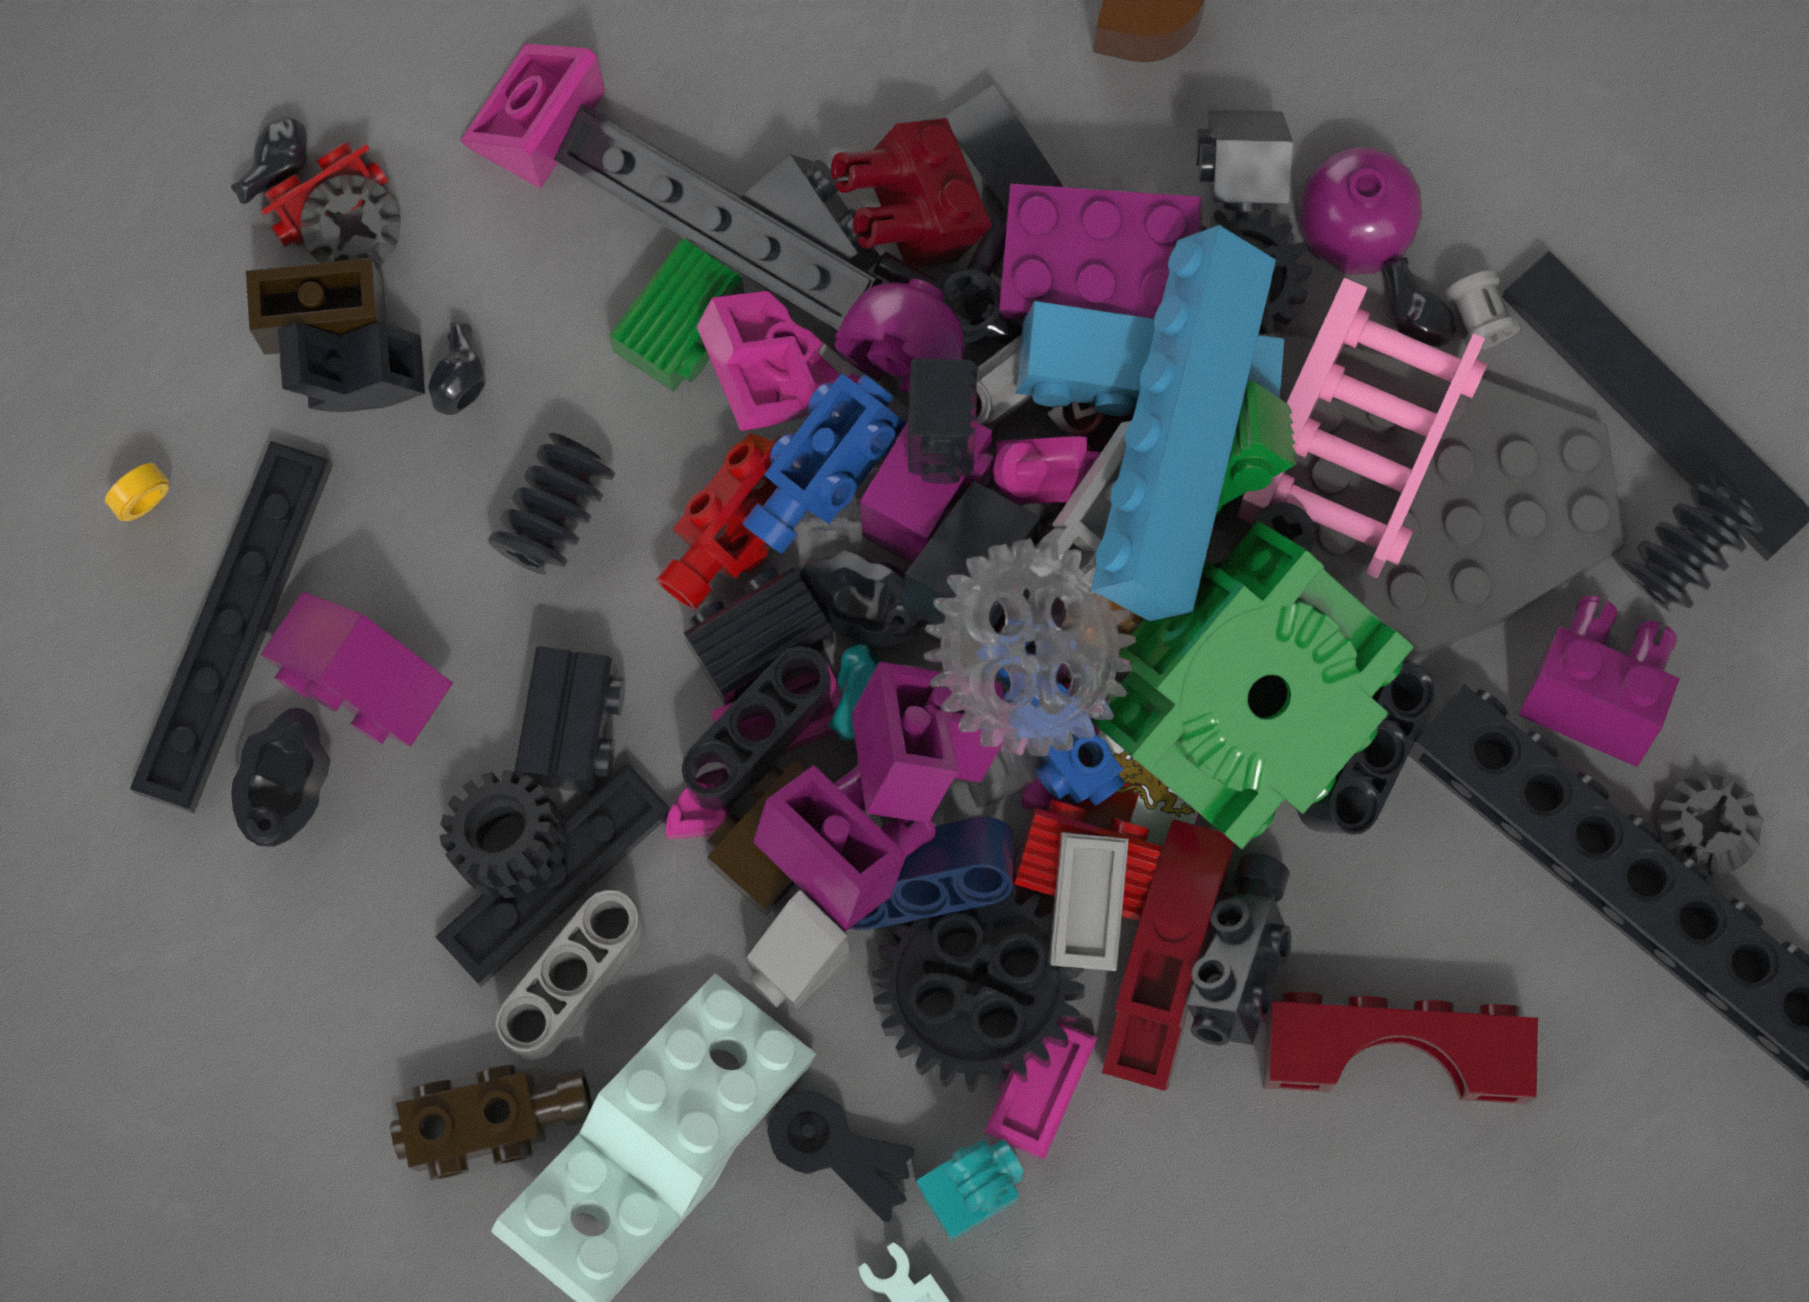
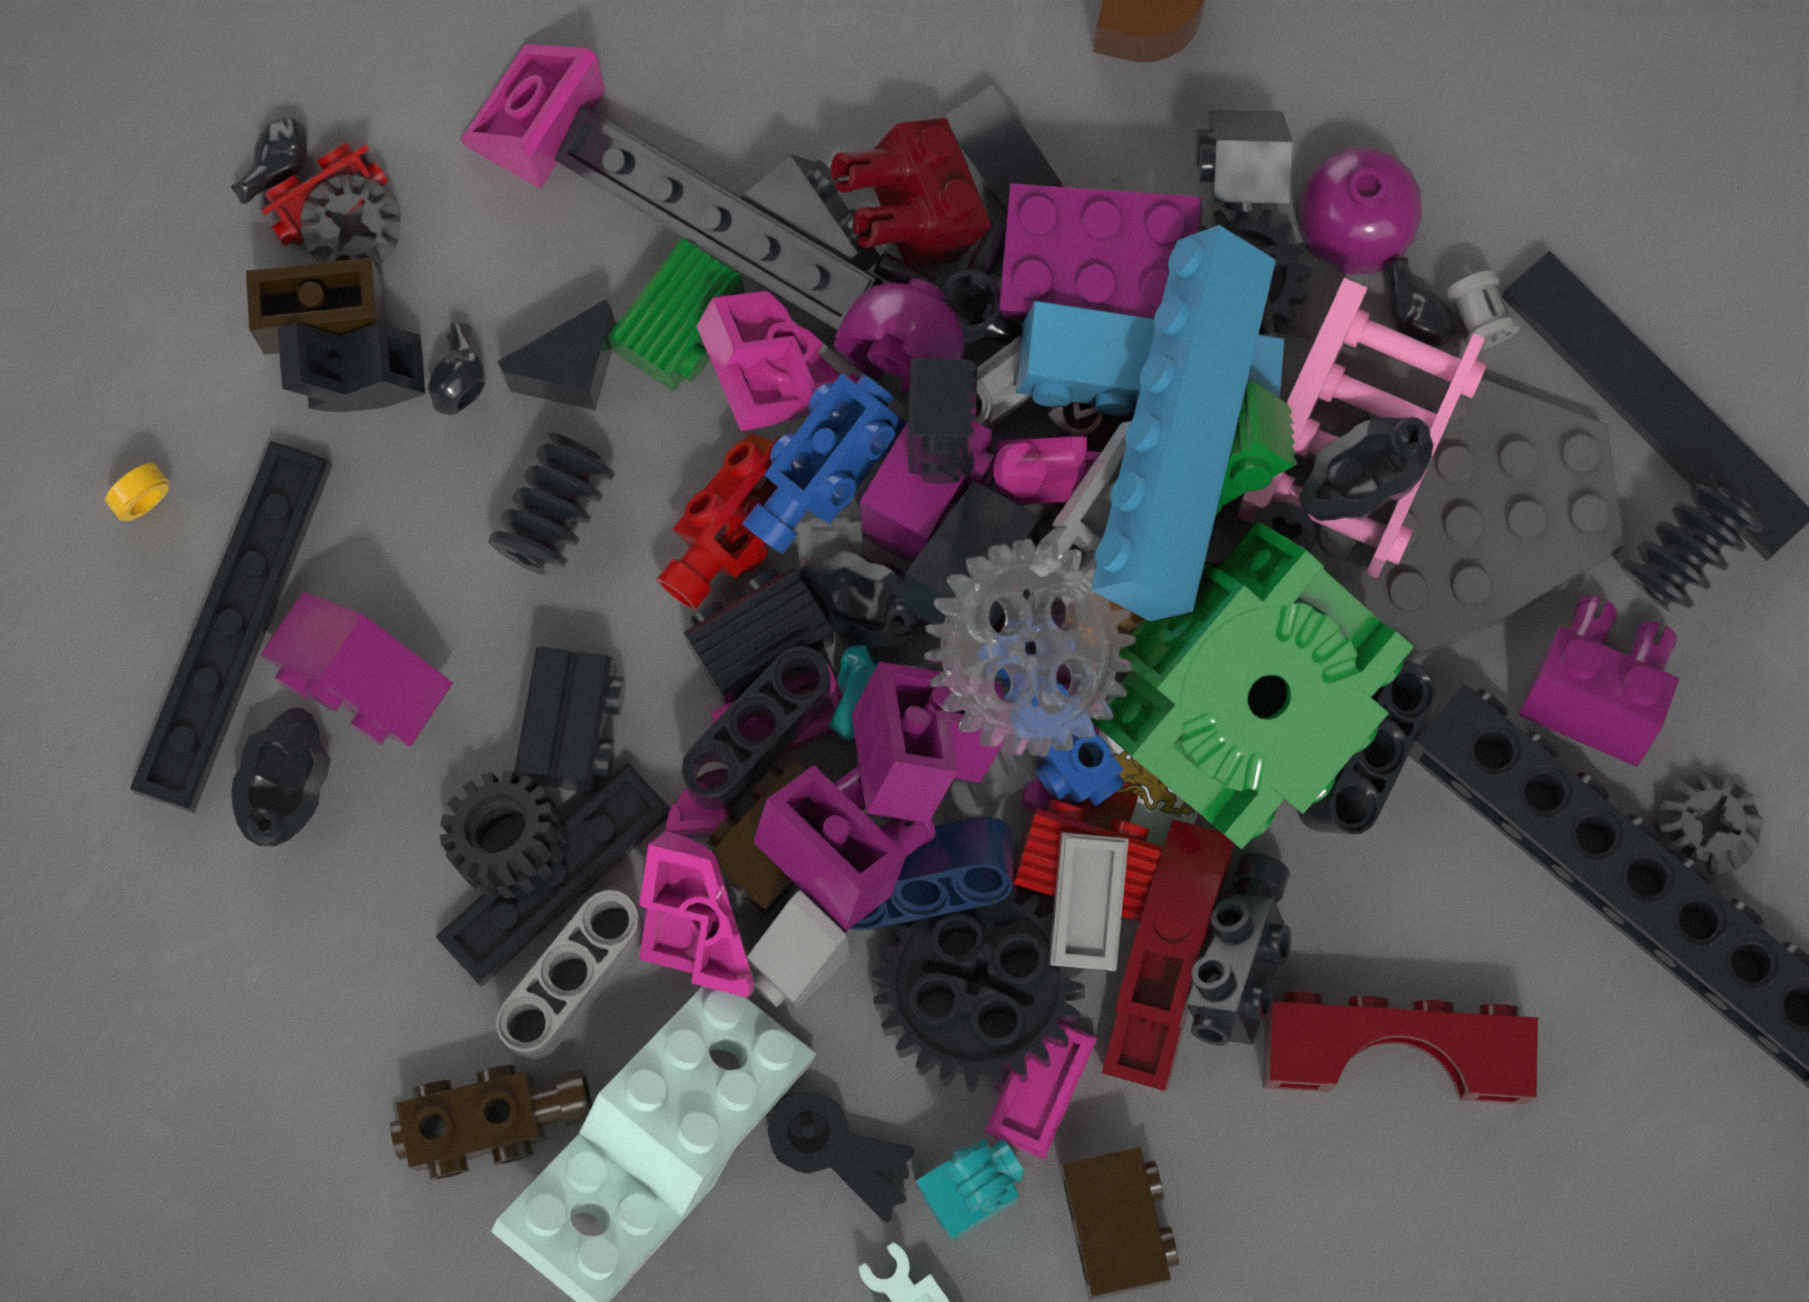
none -> black slope [497,299,616,411]
none -> dark pink slope [639,831,754,998]
none -> dark brown brick [1060,1147,1179,1300]
none -> black arm [1299,417,1434,521]

